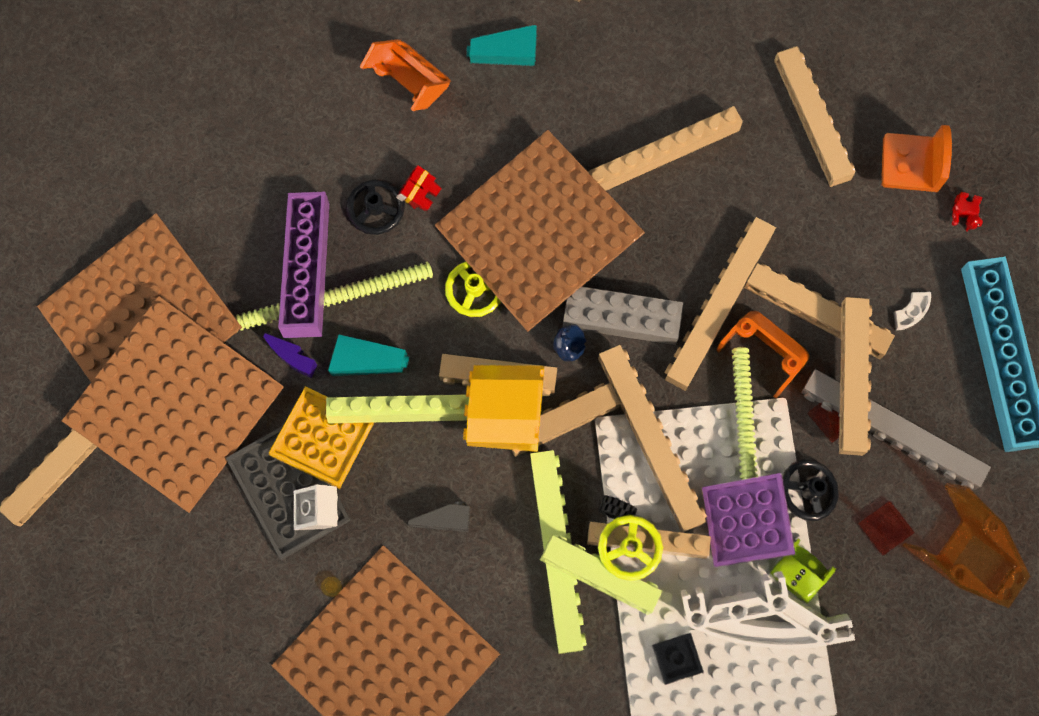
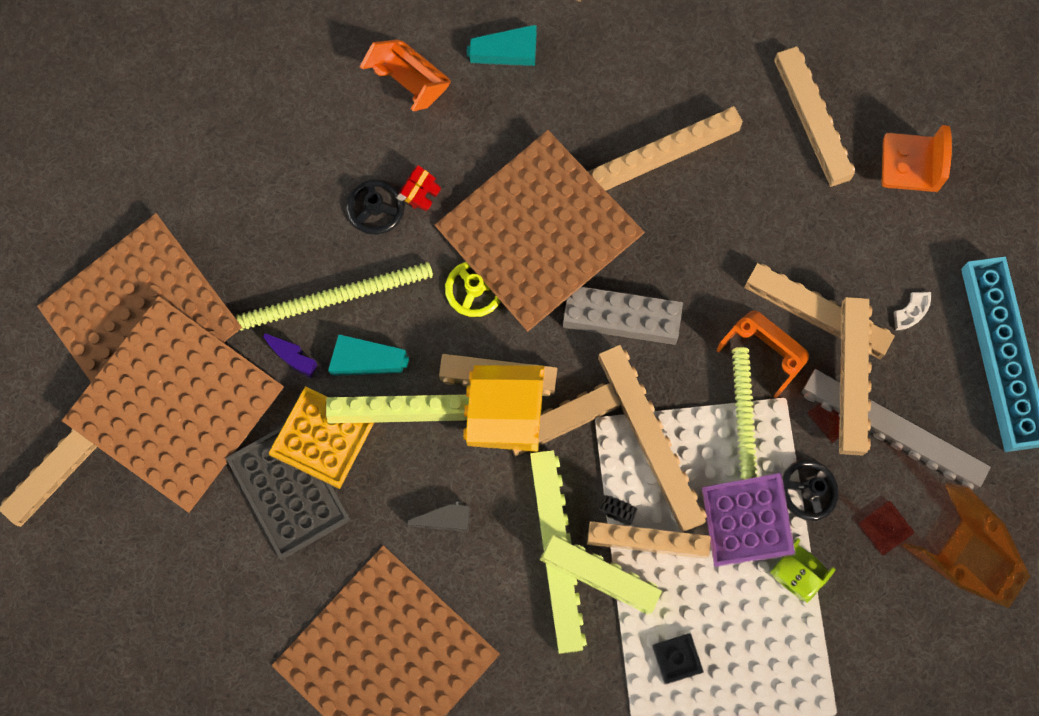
medium lavender brick [278,192,329,338] -> none
white slope [294,485,338,530] -> none
clear yellow tile [321,577,342,597] -> none
dark blue hair [553,325,587,361] -> none
neon yellow piece [598,515,663,581] -> none
tan brick [665,217,776,391] -> none
white piece [681,571,855,649] -> none
red animal [951,192,983,231] -> none

